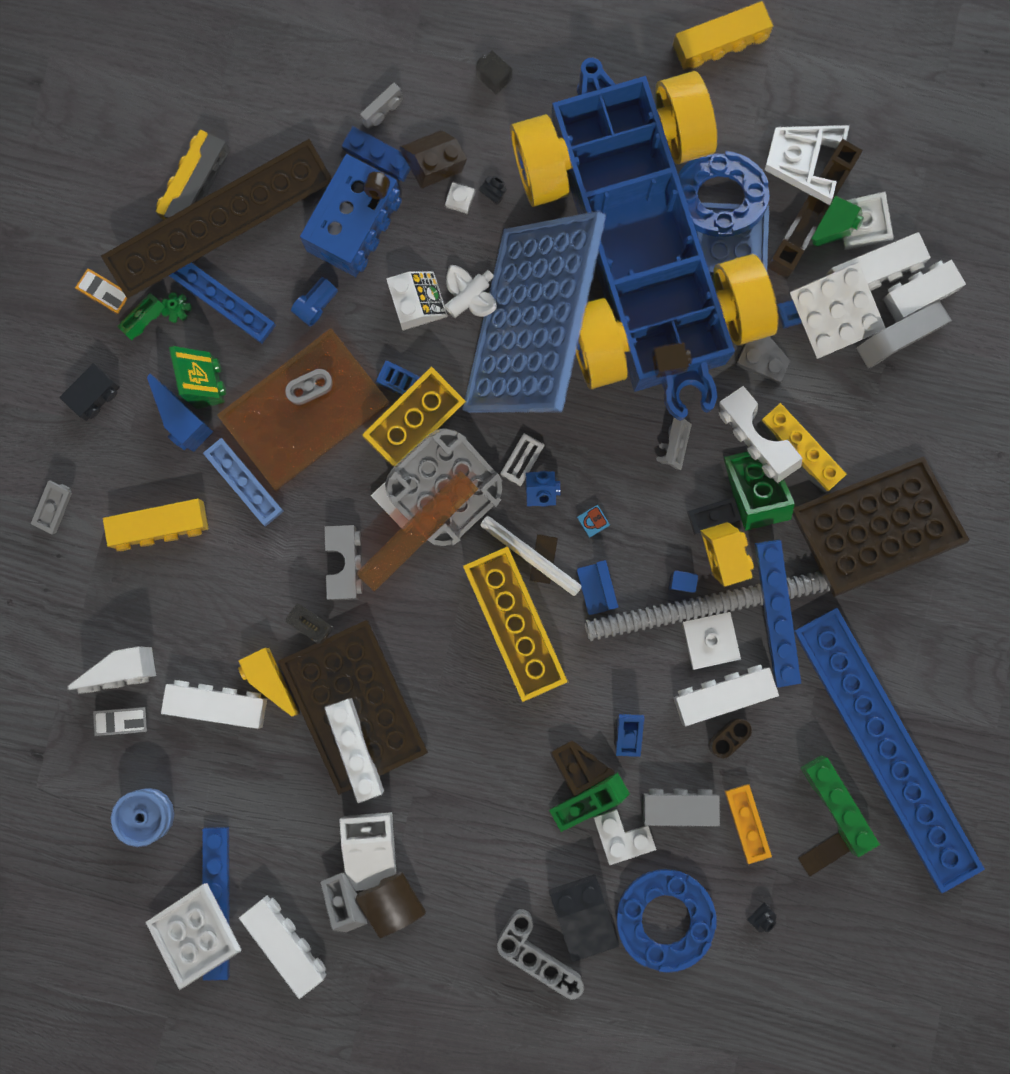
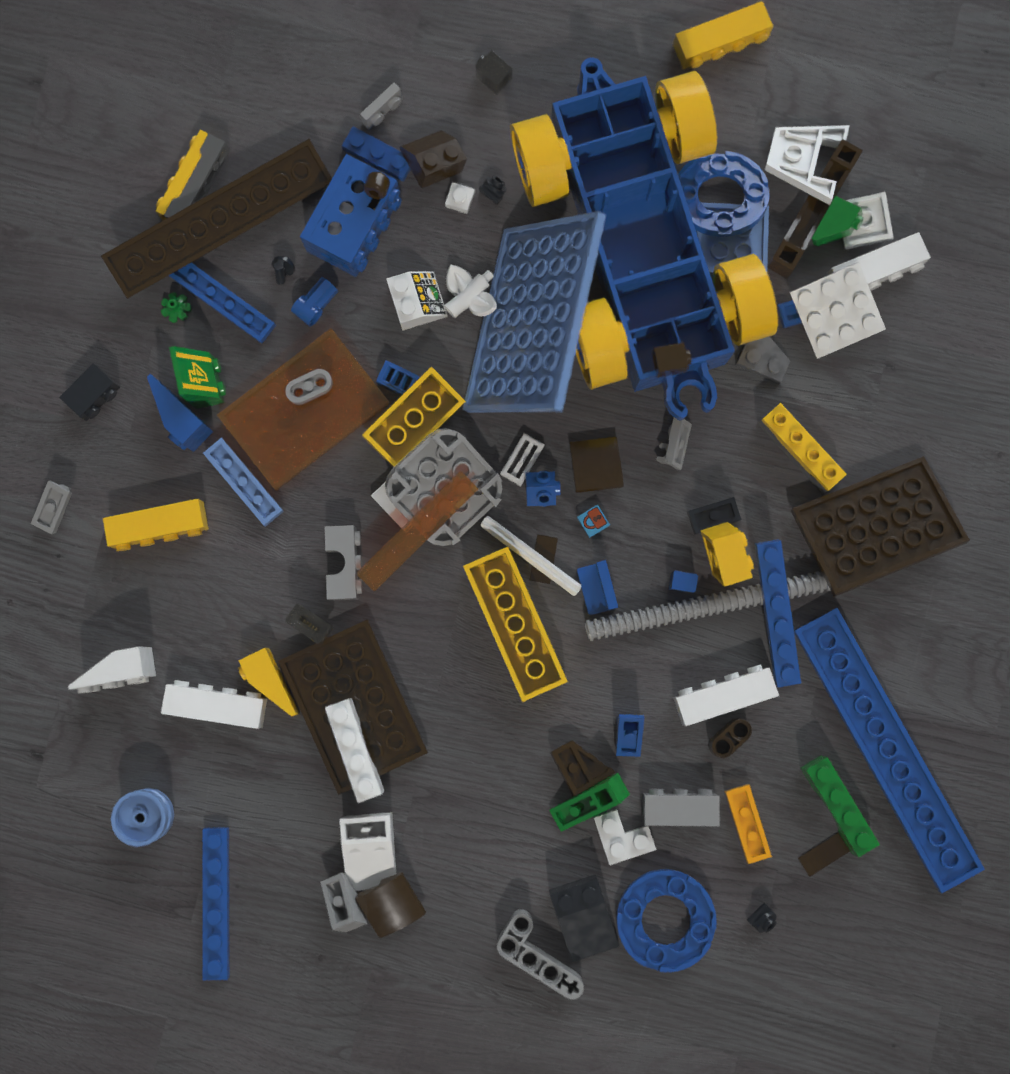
slope [75,268,127,314] -> none
slope [93,707,147,736] -> none
green plate [117,293,165,340] -> none
white plate [146,884,242,990] -> none
white brick [239,895,327,999] -> none
white plate [682,612,741,670] -> none
white arch [719,386,803,483] -> none
green slope [724,452,795,531] -> none
light grey beam [856,300,952,369] -> none
white brick [883,260,966,323] -> none
none -> black plate [272,256,295,285]
none -> dark brown slope [569,437,624,493]

